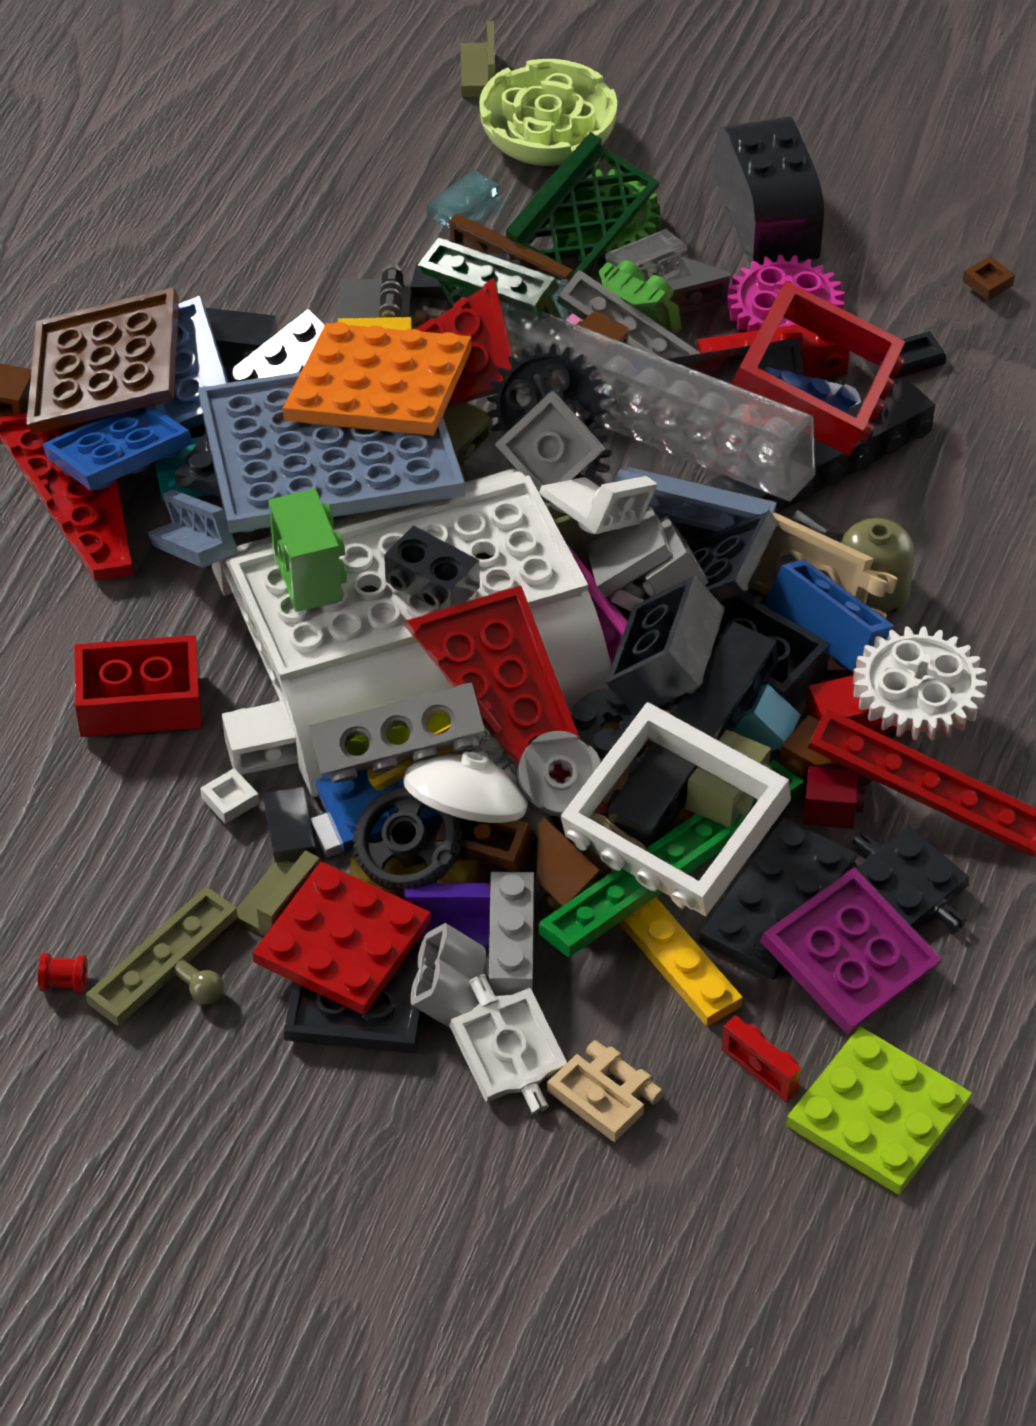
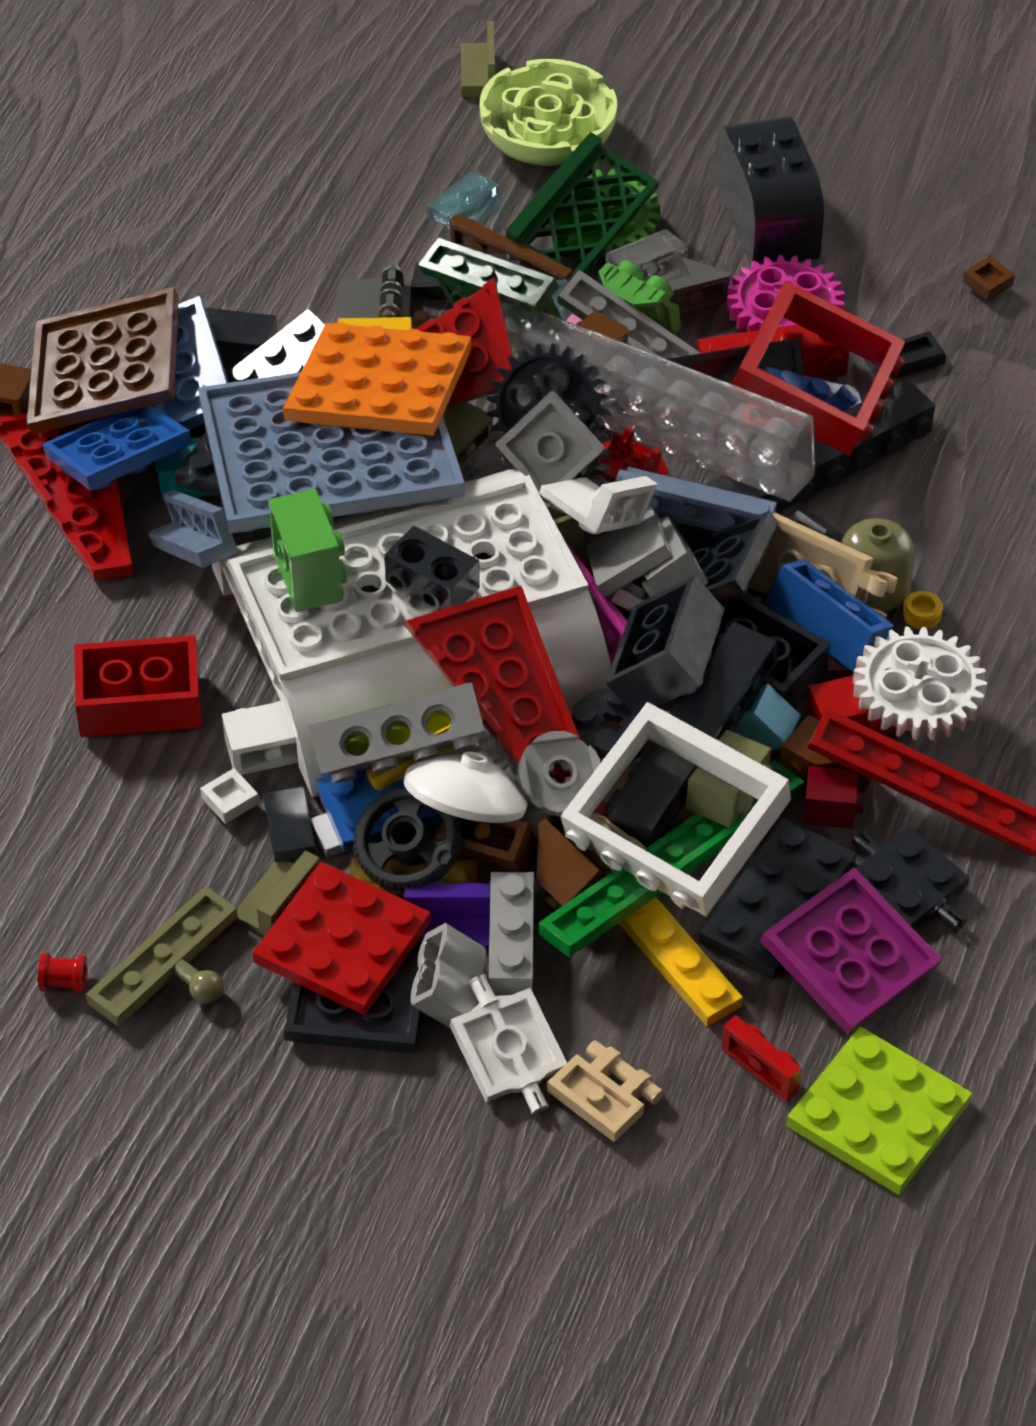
none -> red plate [596,427,668,483]
none -> yellow tile [902,591,943,629]

